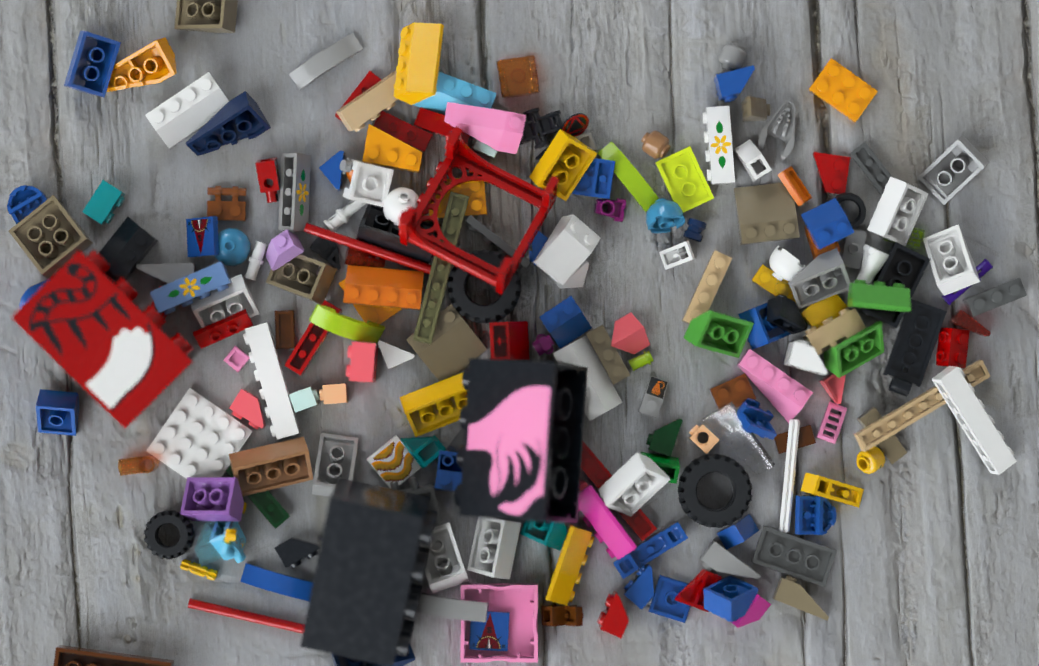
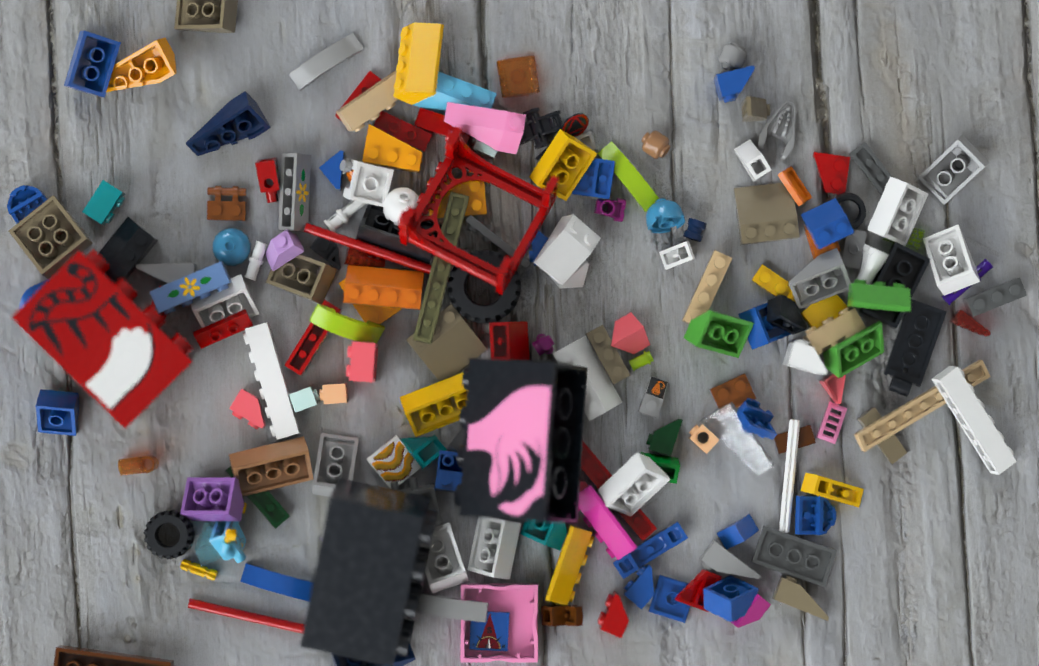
white slope [145,72,229,149] -> none
white plate [146,388,253,479] -> none
blue tile [186,216,219,257] -> none
bright pink tile [223,346,250,373] -> none
reddish brown tile [275,310,296,349] -> none
black slope [275,537,320,569] -> none
white slope [378,340,415,369] -> none
blue slope [539,296,592,349] -> none
neon yellow plate [655,146,714,213] -> none
black tyre [677,454,752,528] -> none
white brick [702,106,735,185] -> none
bright pink wedge [737,349,813,423] -> none
white cylinder [769,245,806,281] -> none
light orange plate [808,58,878,123] -> none
yellow head [856,446,885,474] -> none
red bracket [936,327,970,368] -> none

